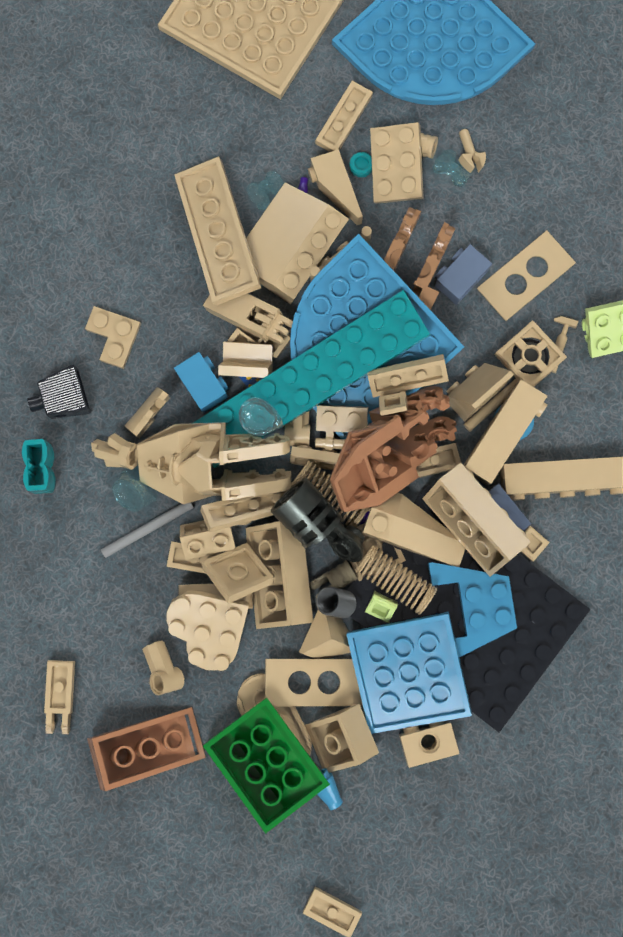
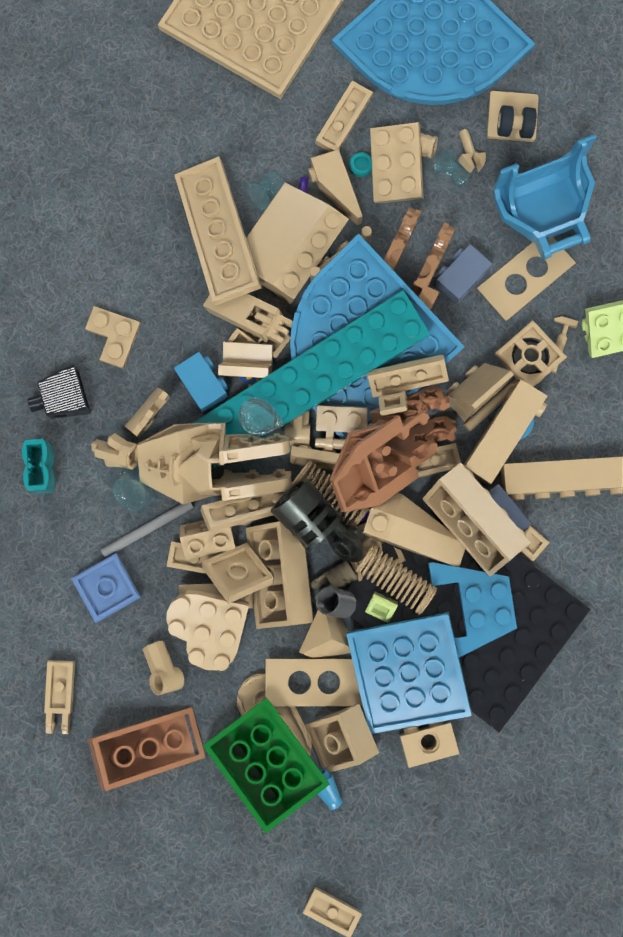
none -> medium blue plate [71,553,142,623]
none -> tan plate [487,91,538,142]
none -> dark azure piece [493,135,597,260]

